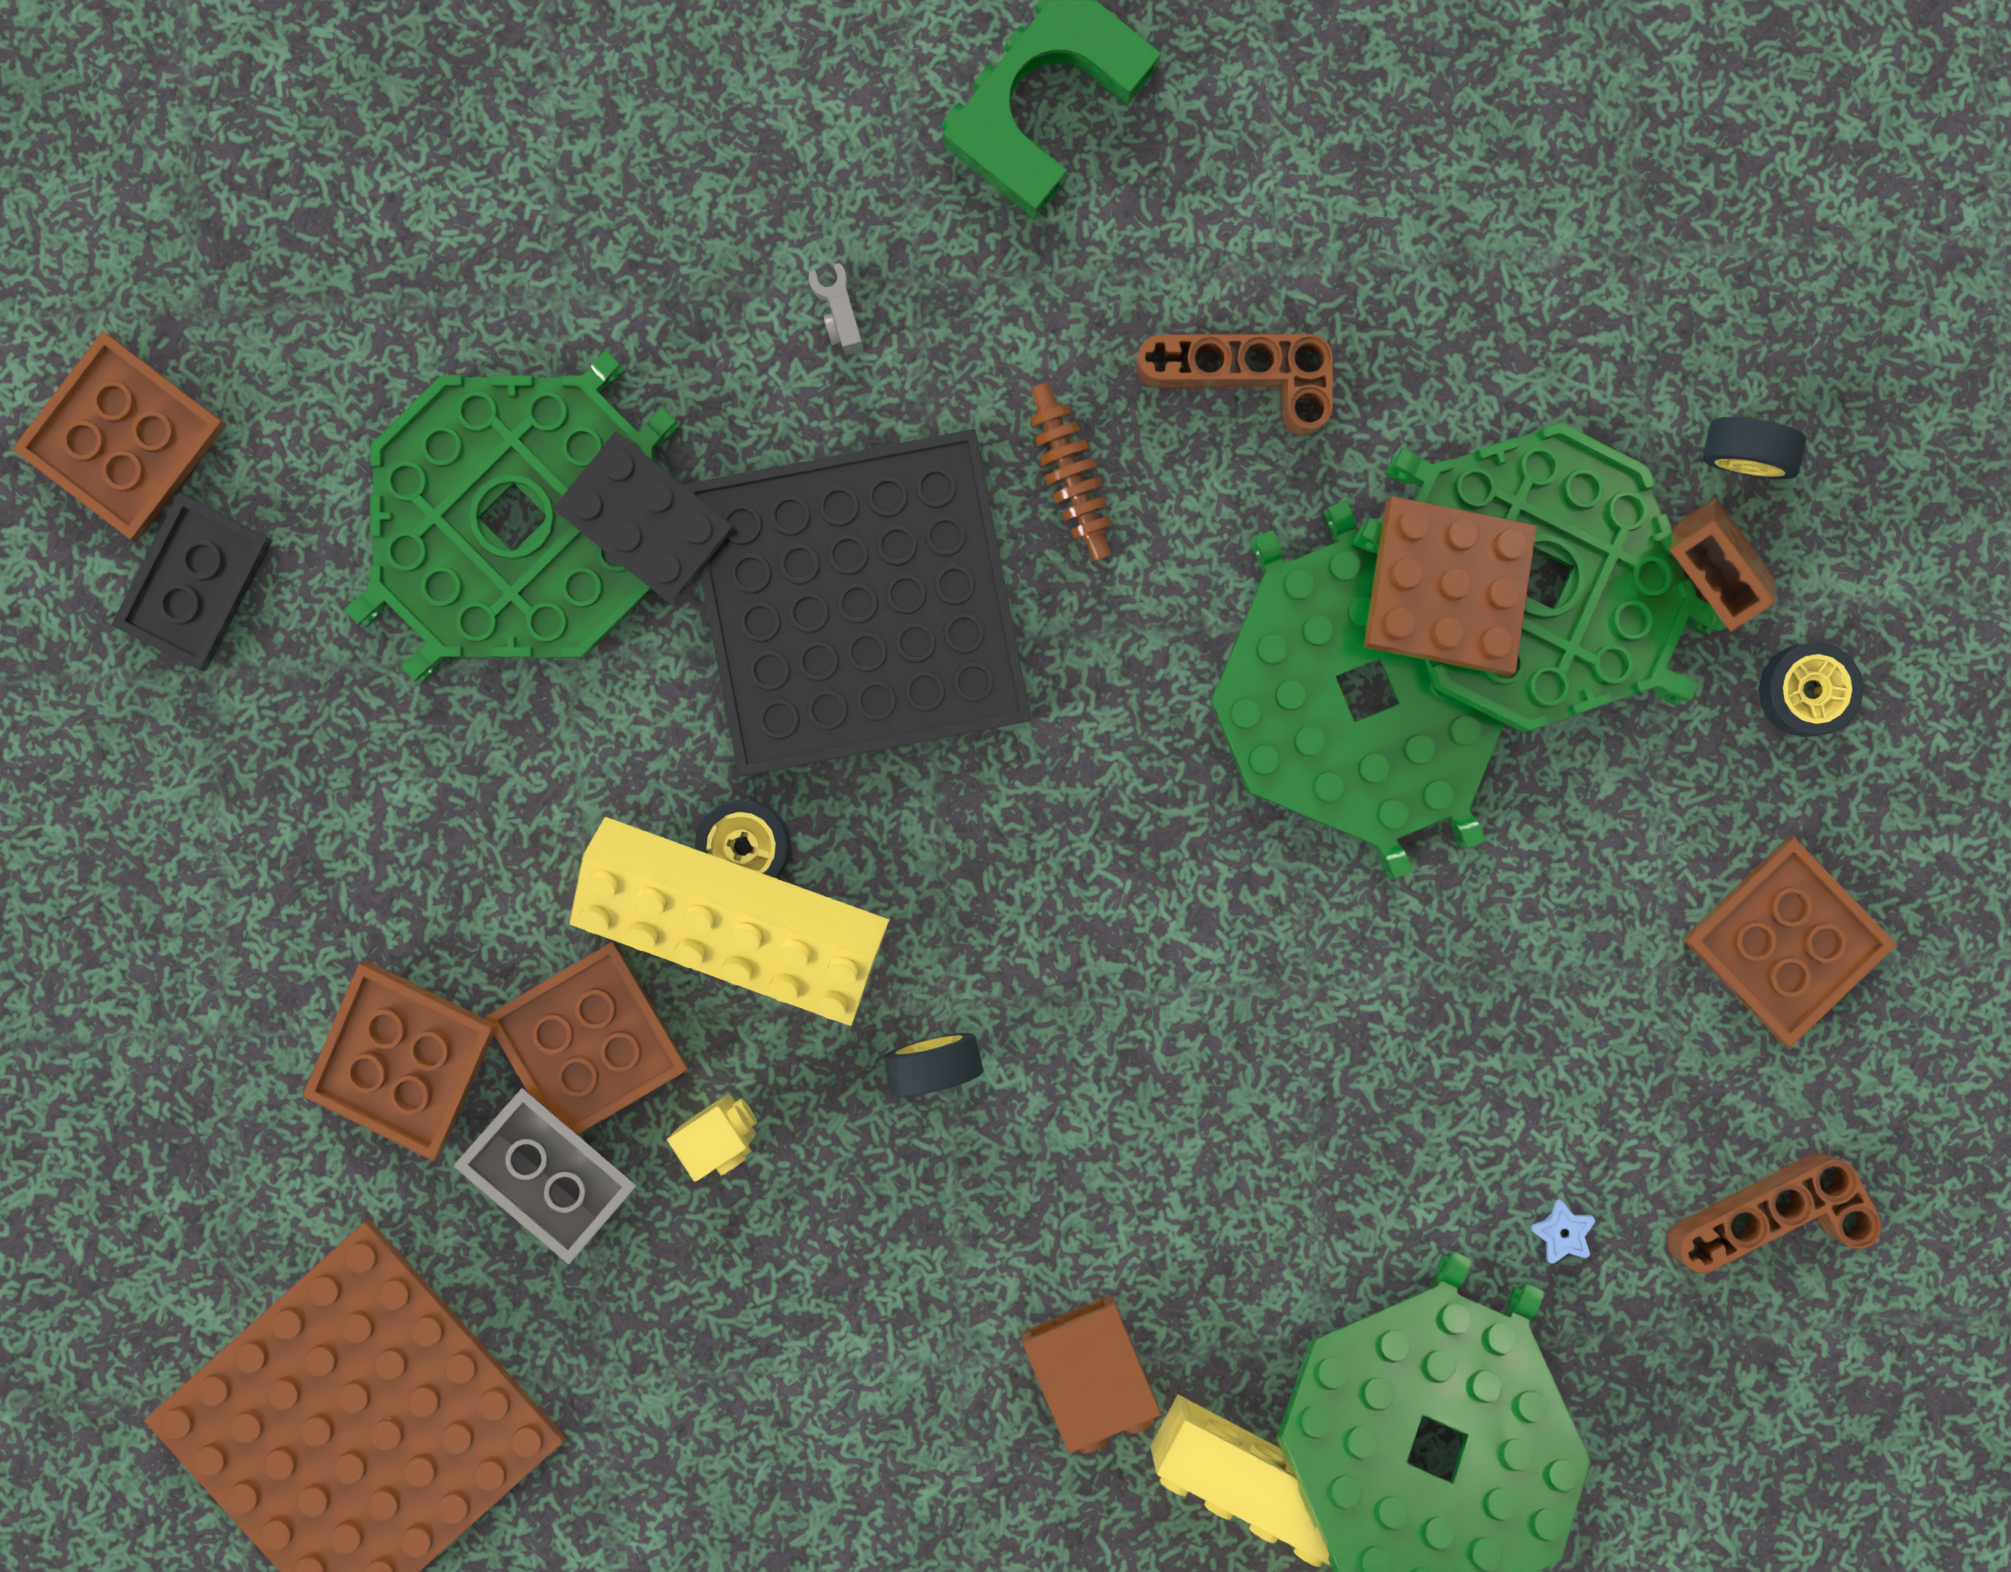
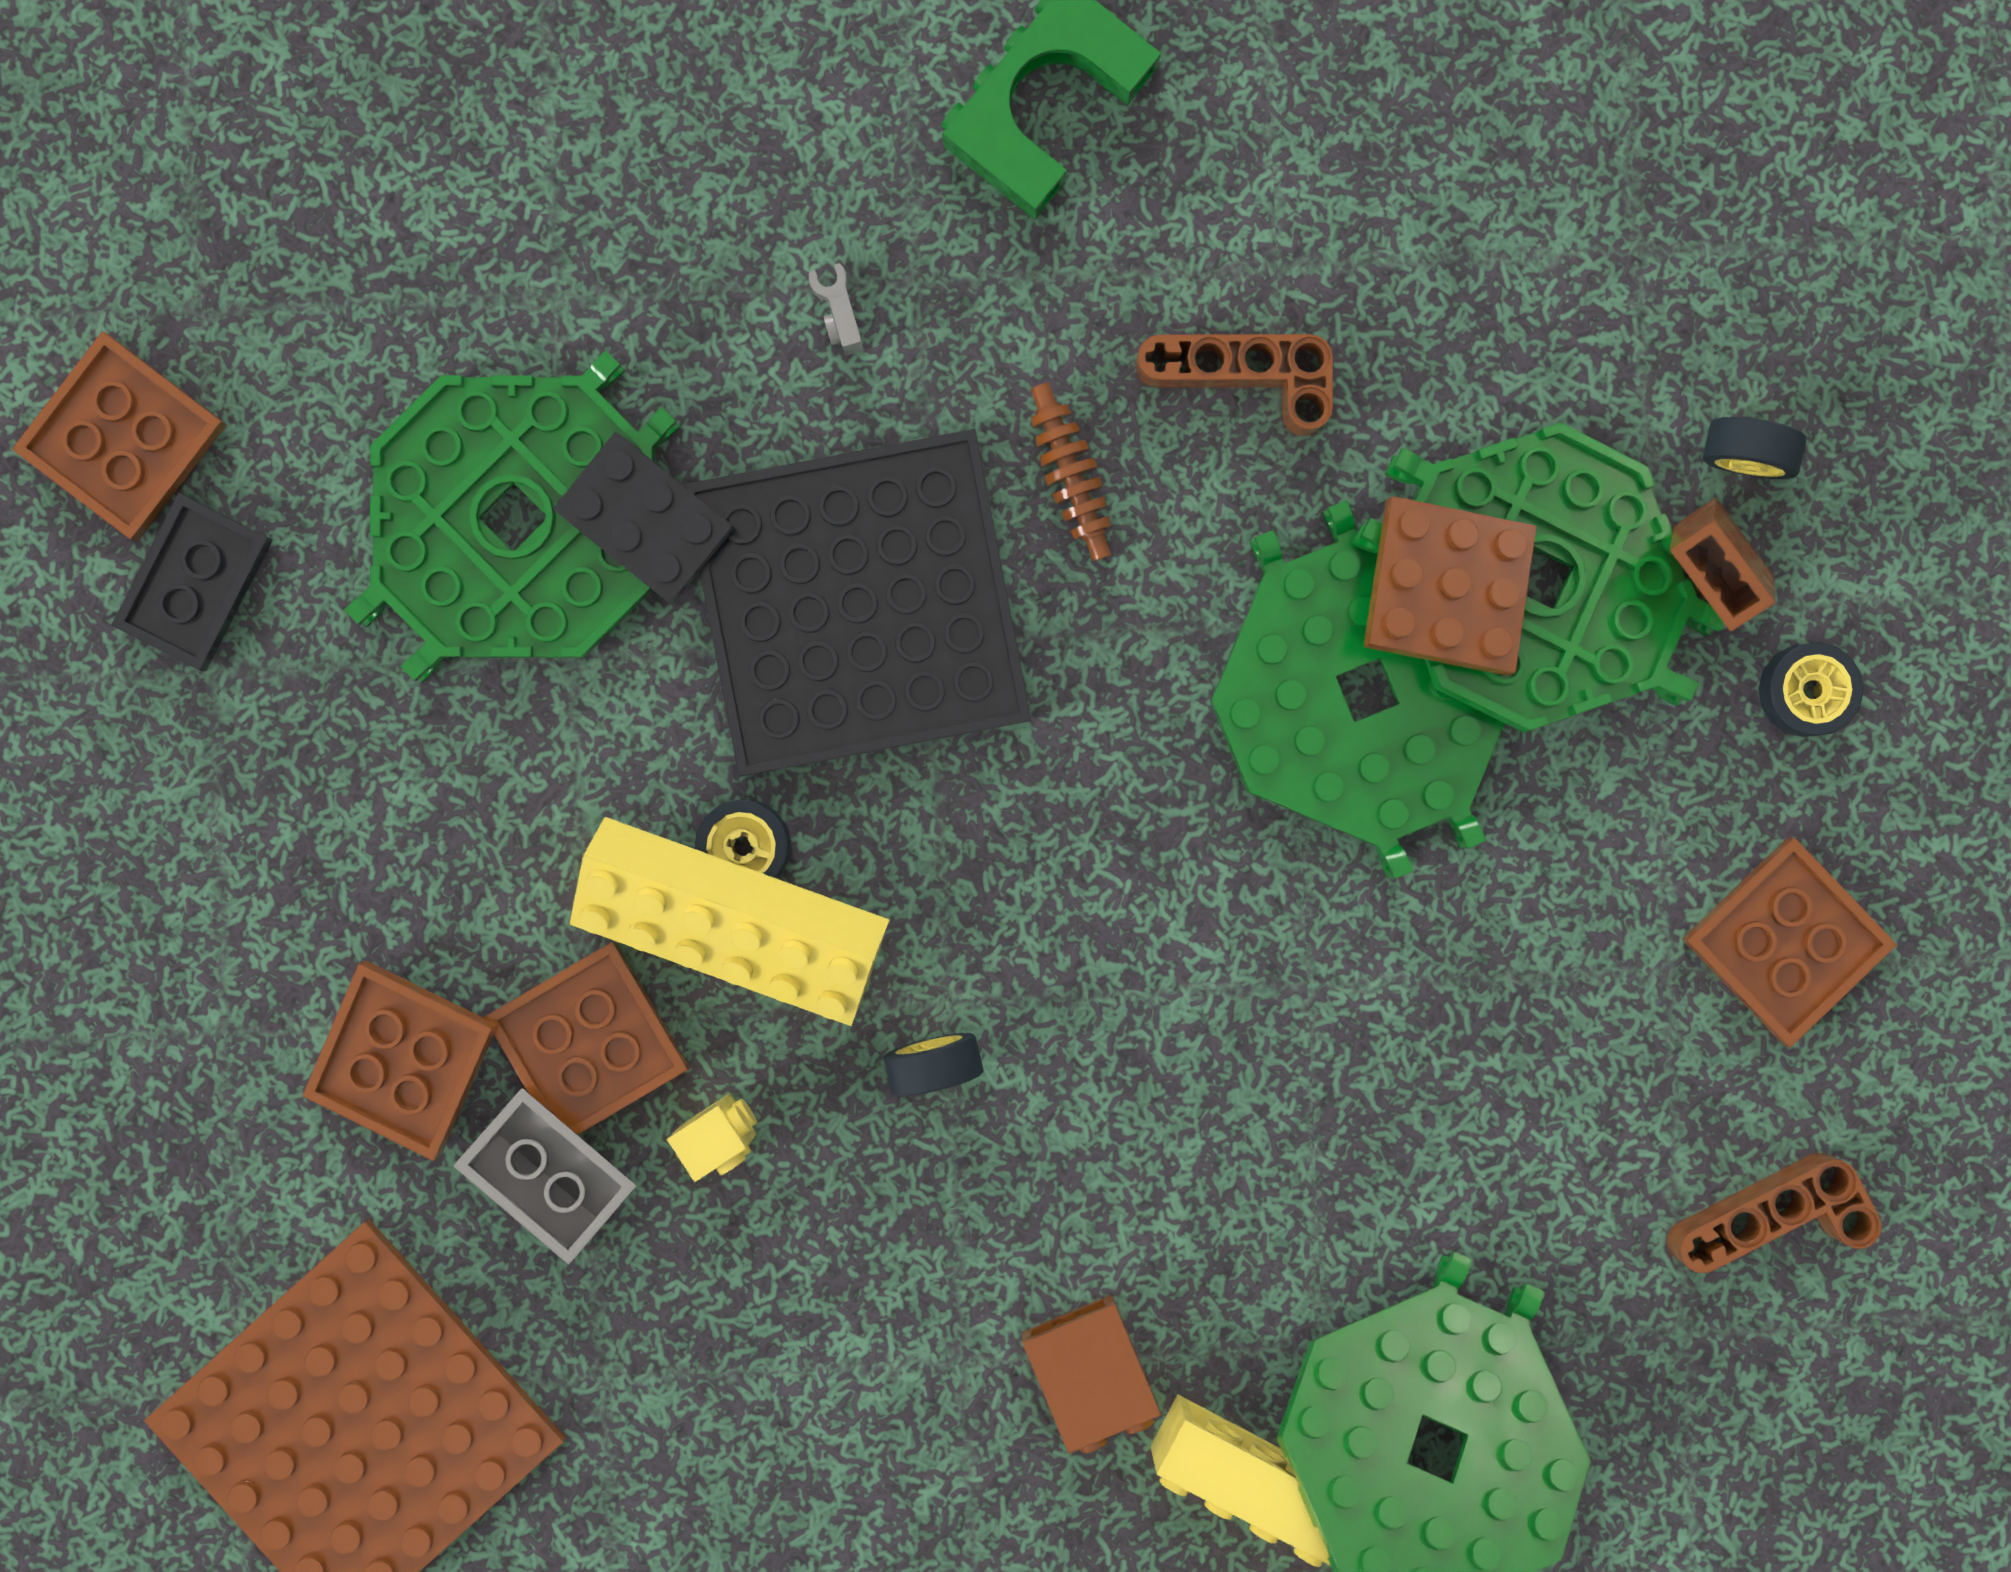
light blue plate [1531,1199,1595,1263] -> none

